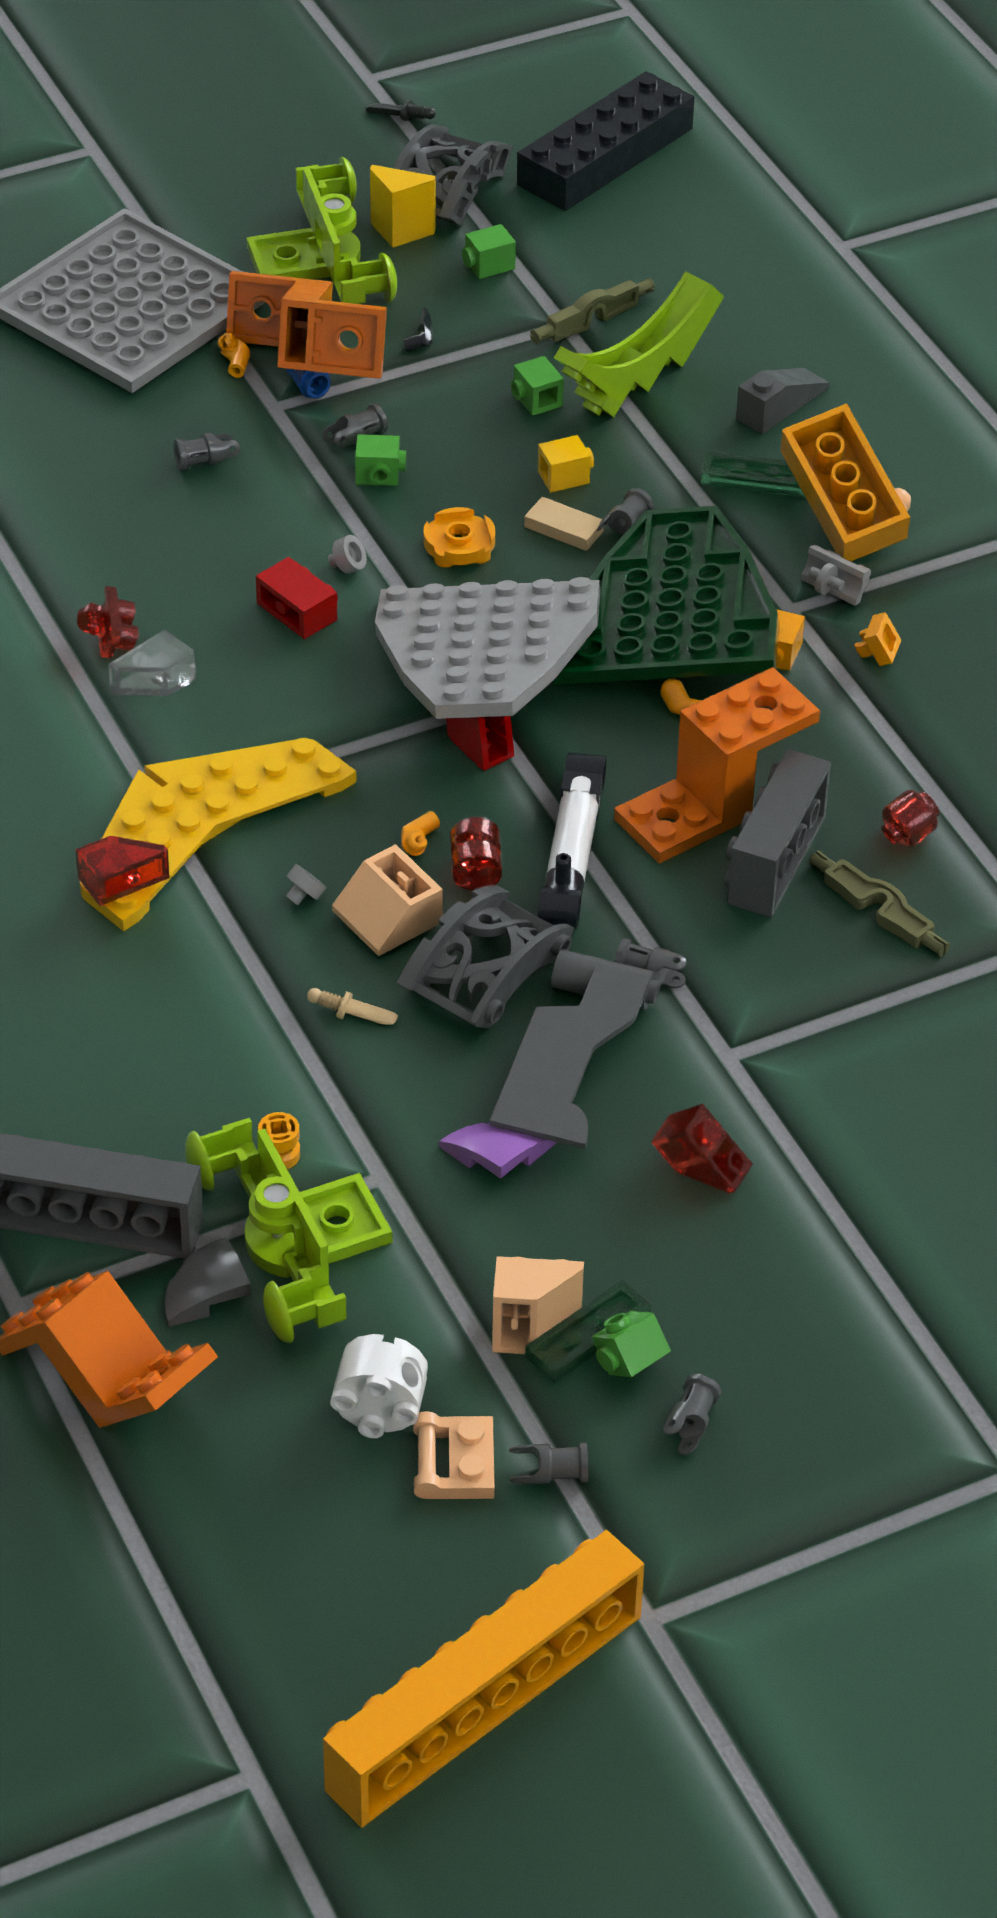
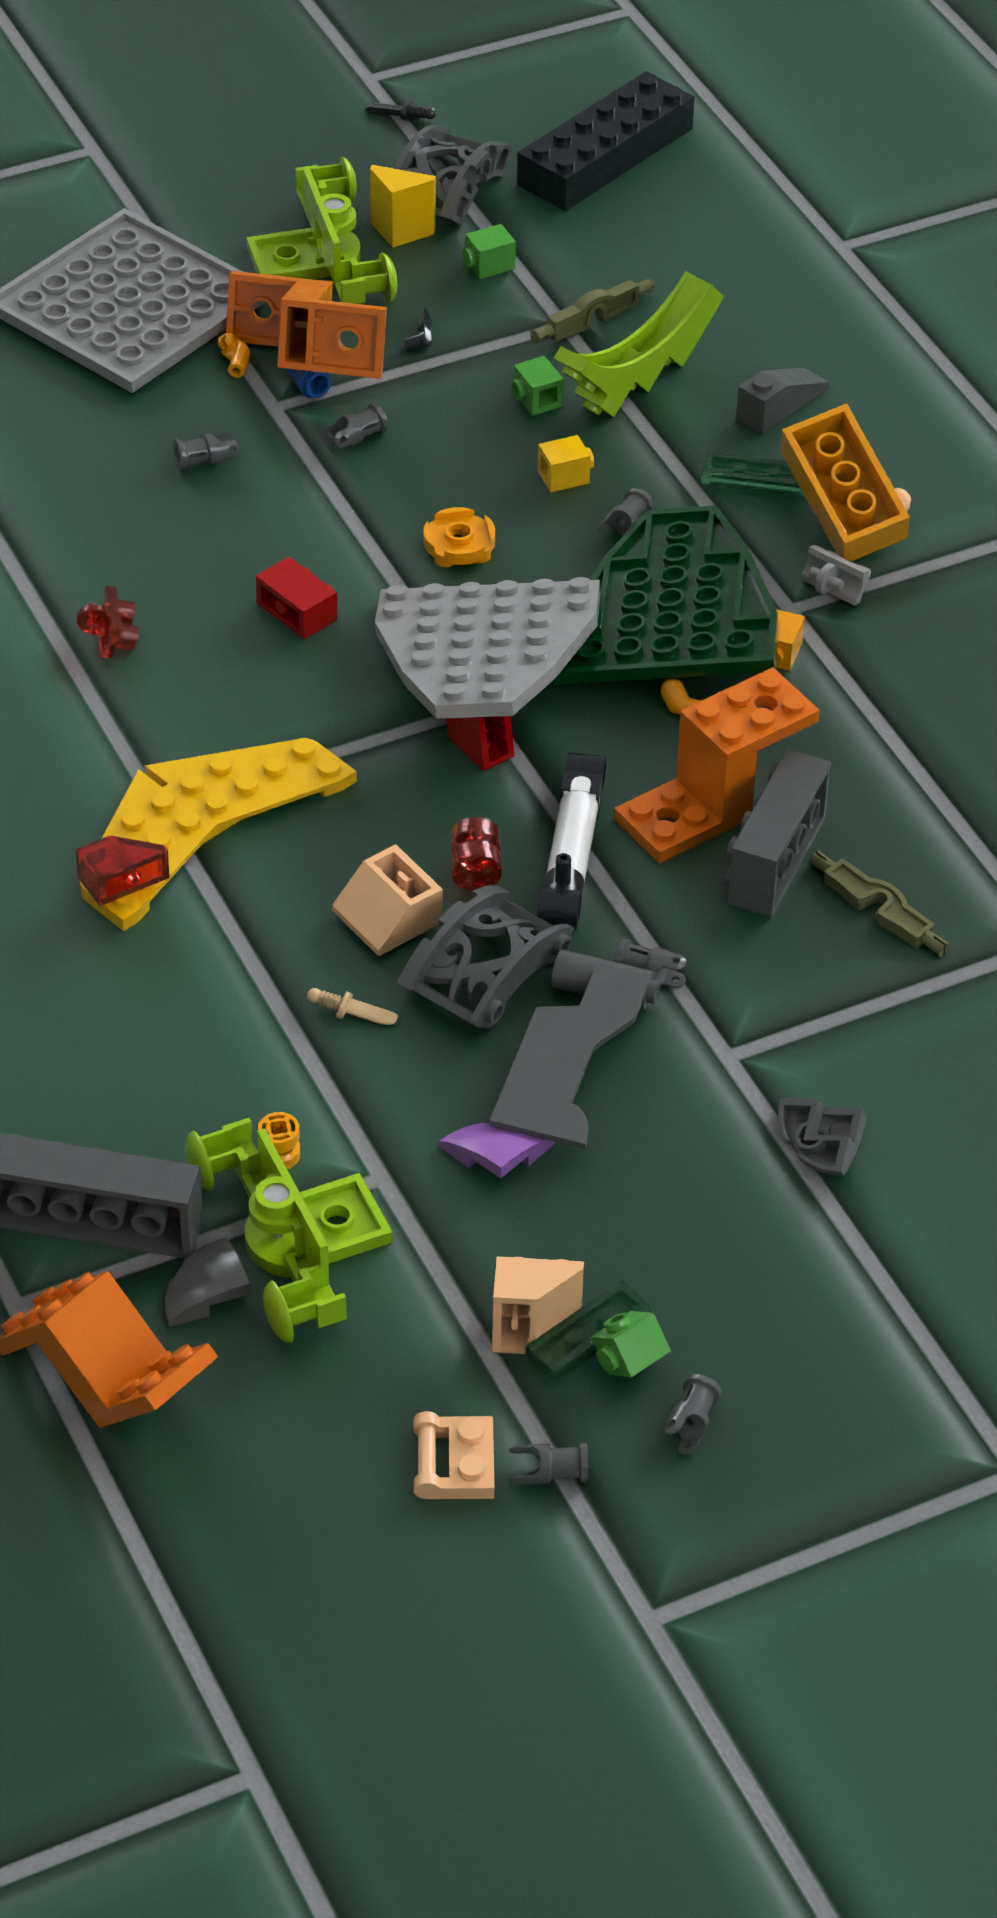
clear slope [109,630,196,696] -> none
light grey tile [286,864,327,905] -> none
light orange brick [323,1529,645,1828] -> none
light grey tile [328,535,367,574] -> none
white brick [330,1334,428,1438] -> none
bright green brick [355,434,407,486] -> none
light orange arm [401,811,440,856] -> none
tan tile [524,497,604,551] -> none
clear red slope [651,1104,753,1193] -> none
light orange tile [854,612,901,666] -> none
clear red head [881,790,940,847] -> none
none -> dark grey brick [778,1098,867,1176]

